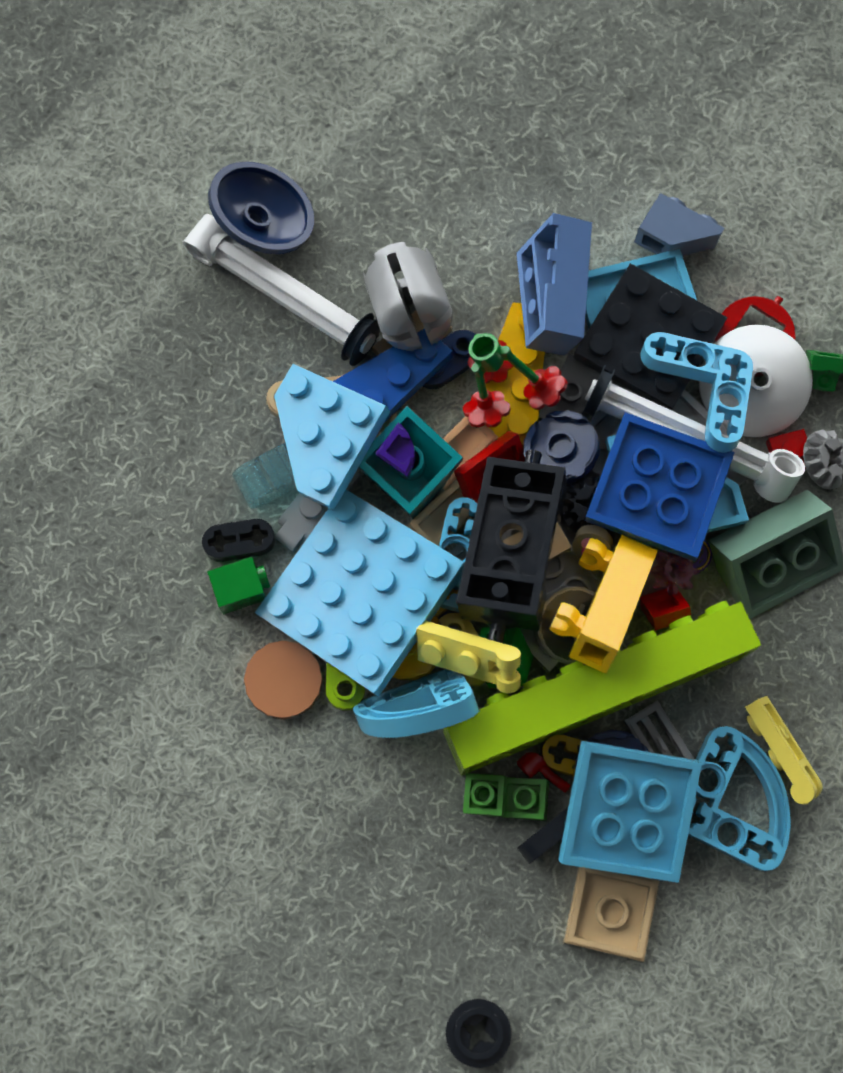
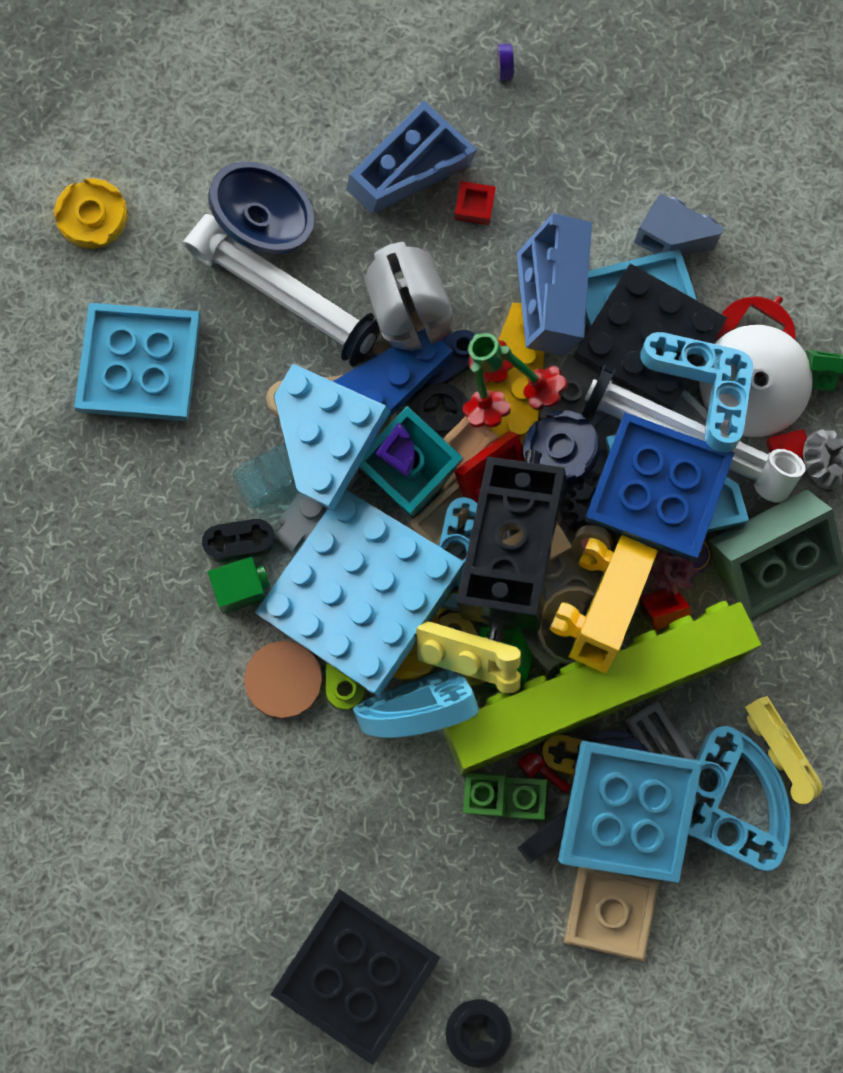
none -> yellow tile [54,178,128,249]
none -> medium azure plate [74,303,201,421]
none -> black plate [270,889,441,1065]
none -> medium blue wedge [346,100,477,214]
none -> black gear [411,383,468,438]
none -> red plate [454,181,496,226]
none -> dark purple tile [497,44,514,81]

